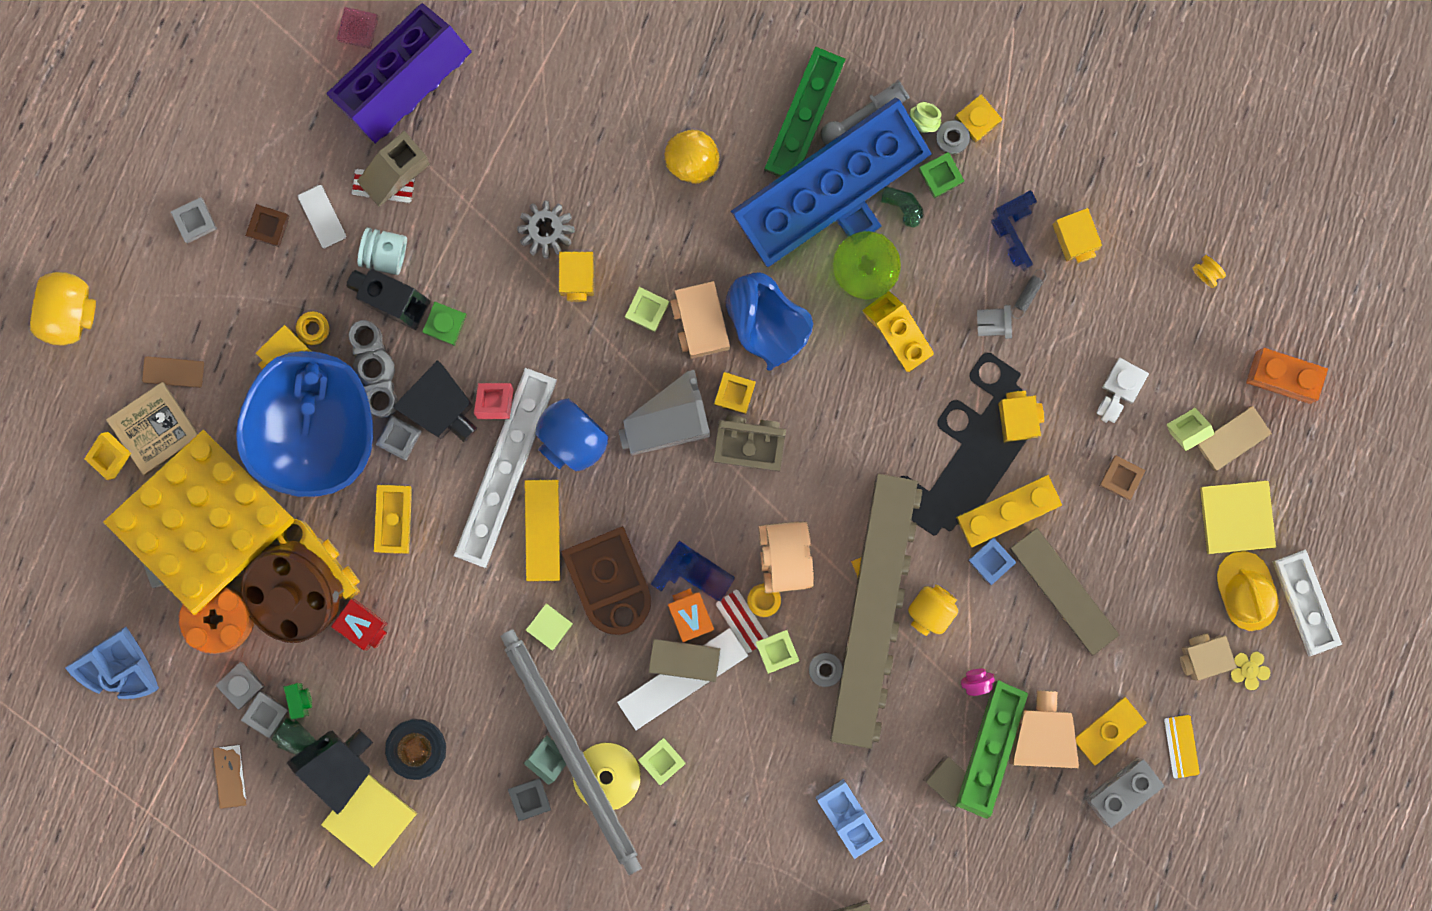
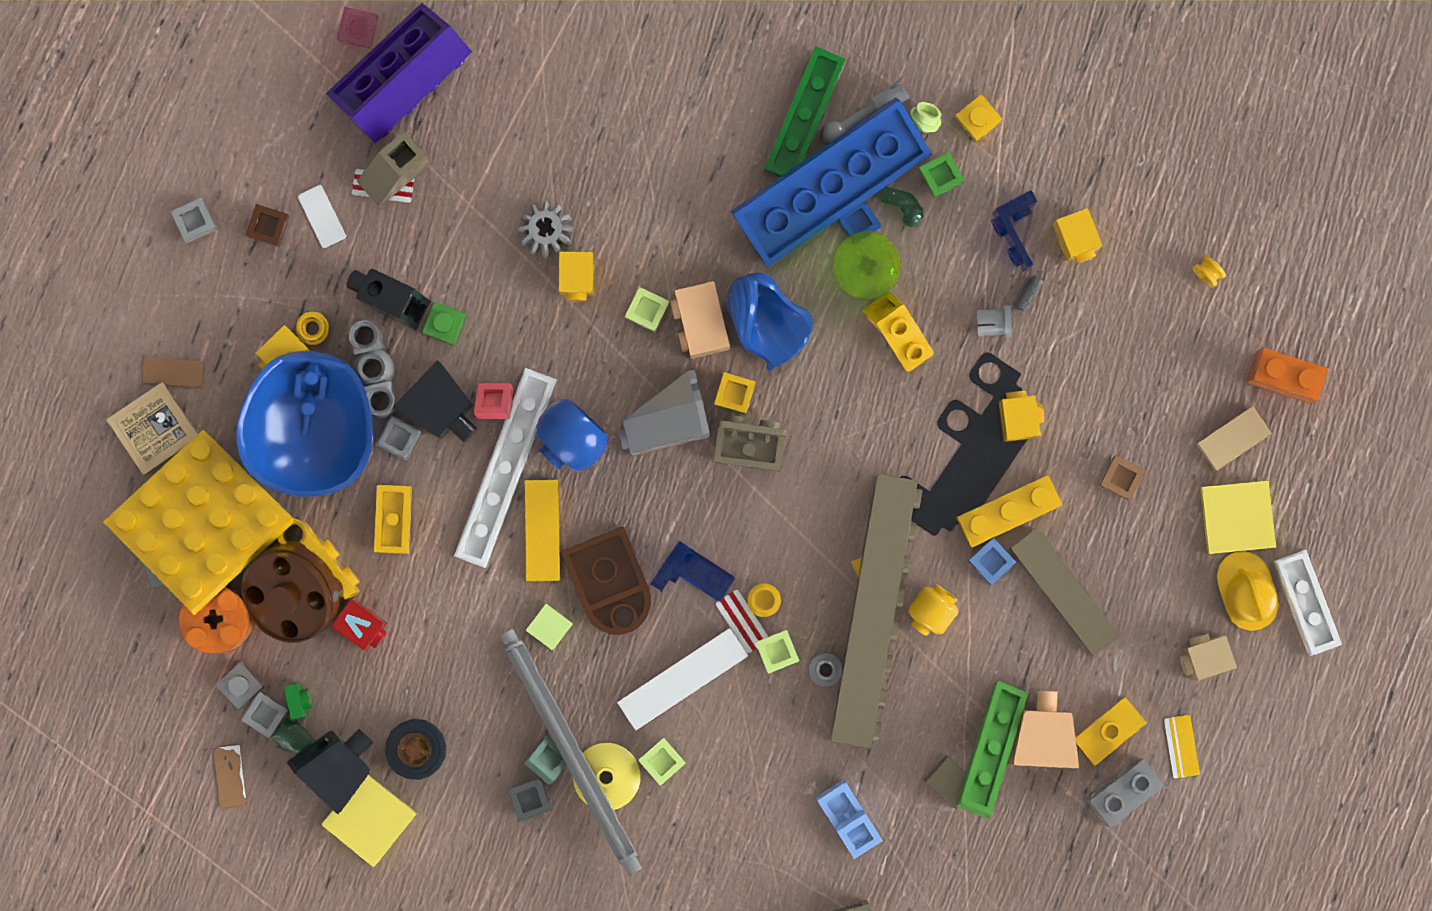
yellow wheel [30,272,96,346] -> none
medium blue brick [65,626,159,699] -> none
yellow plate [84,432,131,480] -> none
light aqua piece [357,227,407,275] -> none
dark tan tile [649,639,721,682] -> none
yellow hair [664,130,719,184] -> none
orange brick [668,588,714,642] -> none
light nougat brick [759,522,813,593] -> none
light grey plate [936,120,970,154] -> none
dark pink plate [960,668,995,696] -> none
white plate [1096,357,1149,423] -> none
yellowish green plate [1167,408,1215,451] -> none
light yellow plant [1231,652,1271,690] -> none

